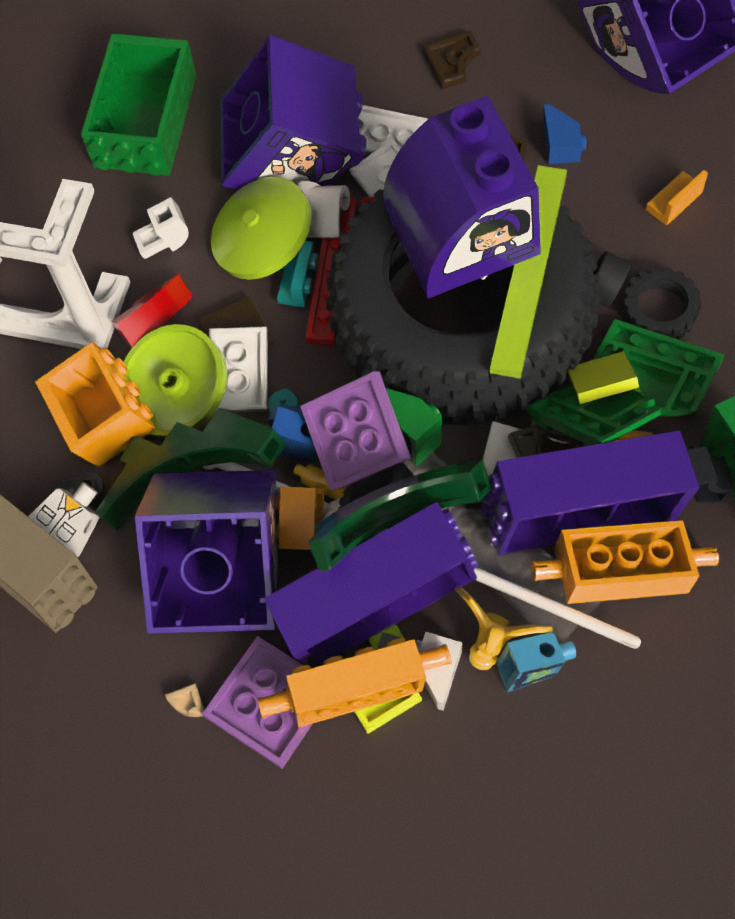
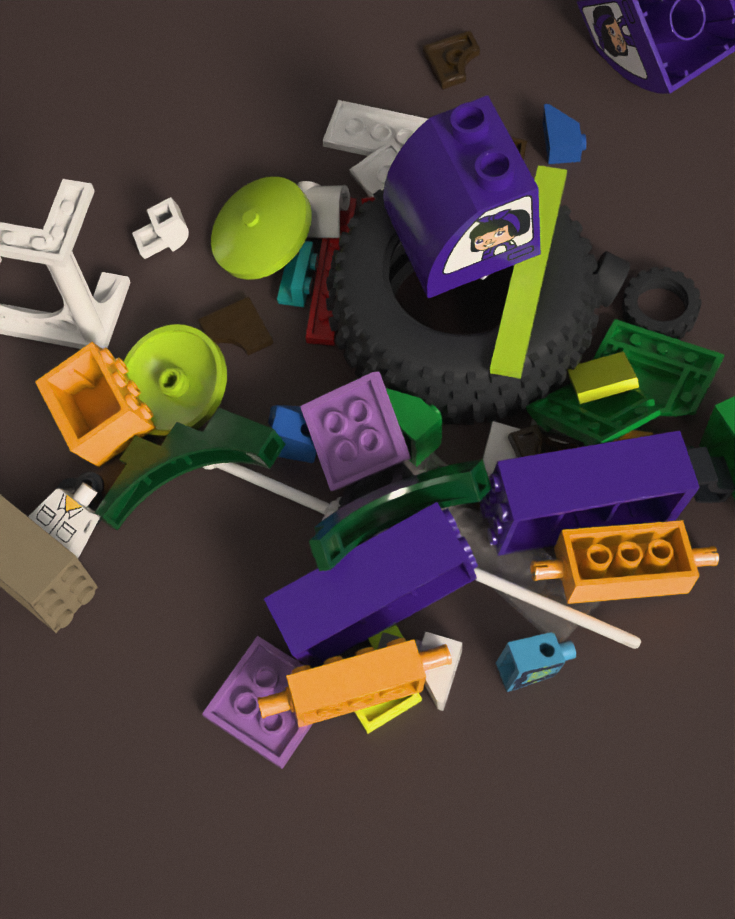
green container [81,34,197,176] -> none
red slope [111,273,193,347] -> none
dark purple brick [135,470,279,634] -> none
tan tile [165,683,205,717] -> none
white tile [209,326,268,413] -> none
dark purple brick [220,35,367,190] -> none
teal piece [267,389,298,412] -> none
light orange brick [276,487,324,550] -> none
yellow cylinder [293,463,351,500] -> none
yellow animal [455,585,553,670] -> none
light orange panel [646,170,708,226] -> none

